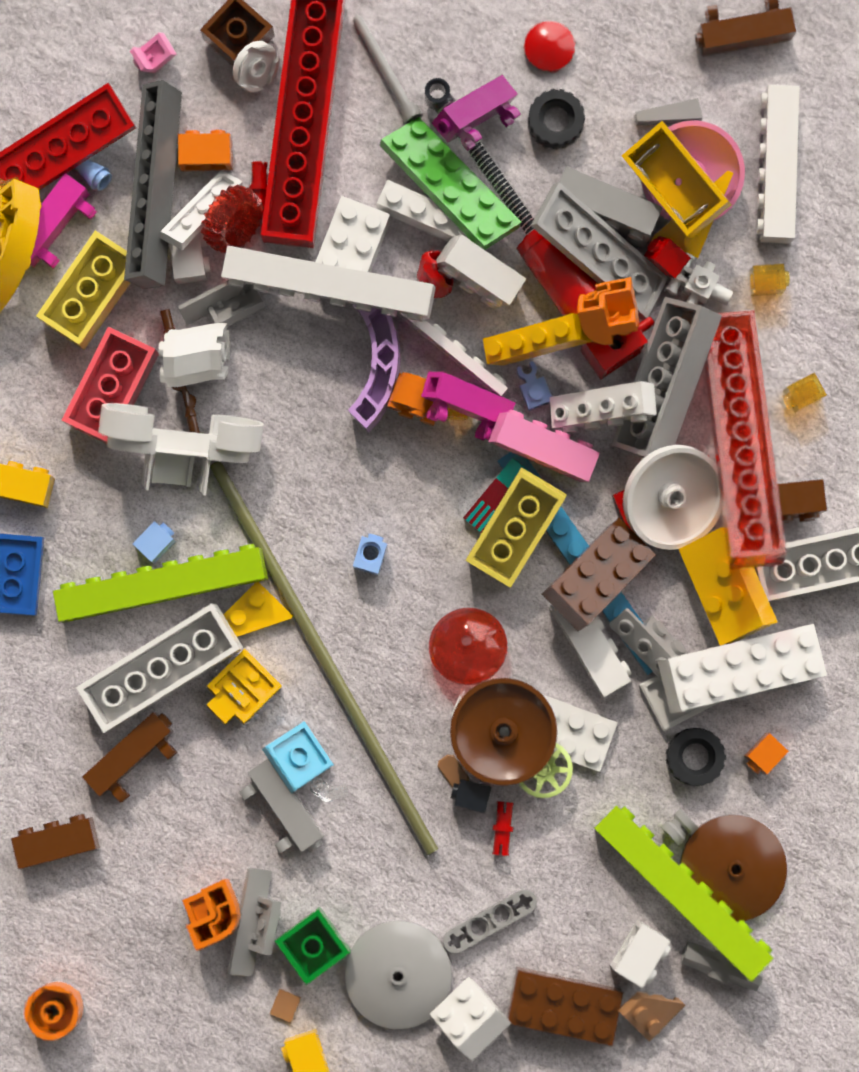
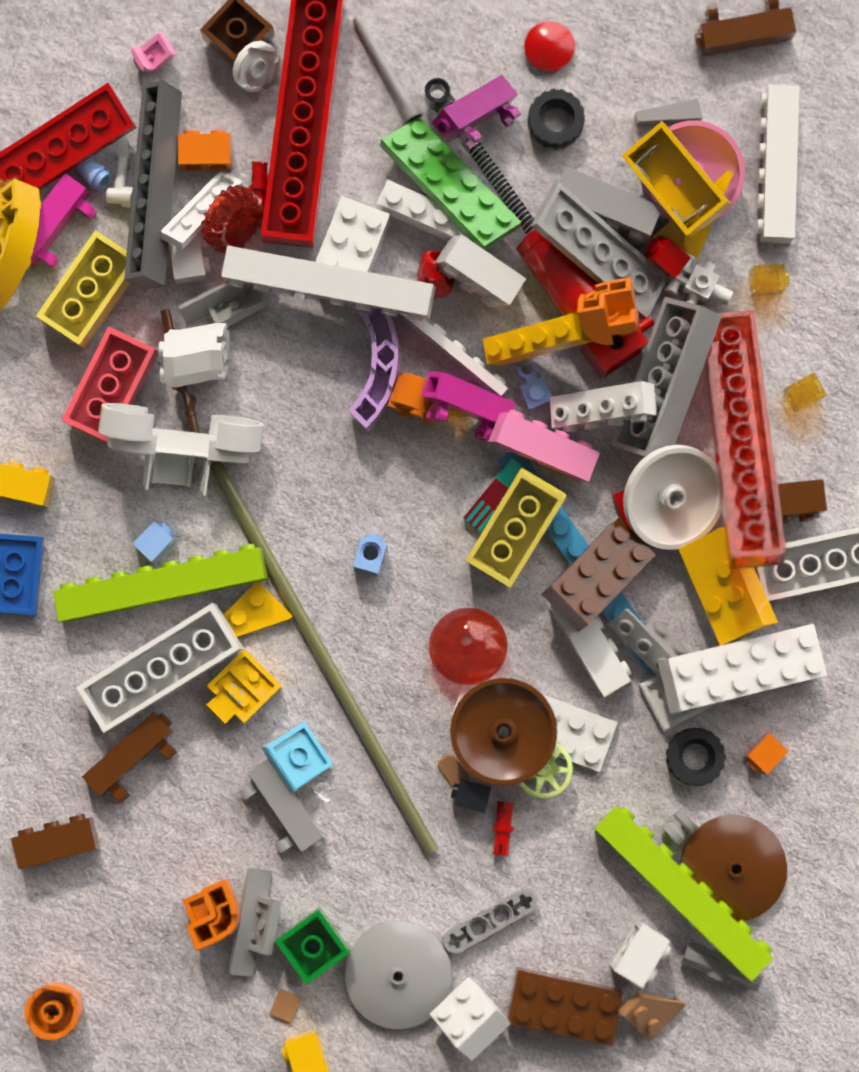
none -> white brick [106,139,133,208]

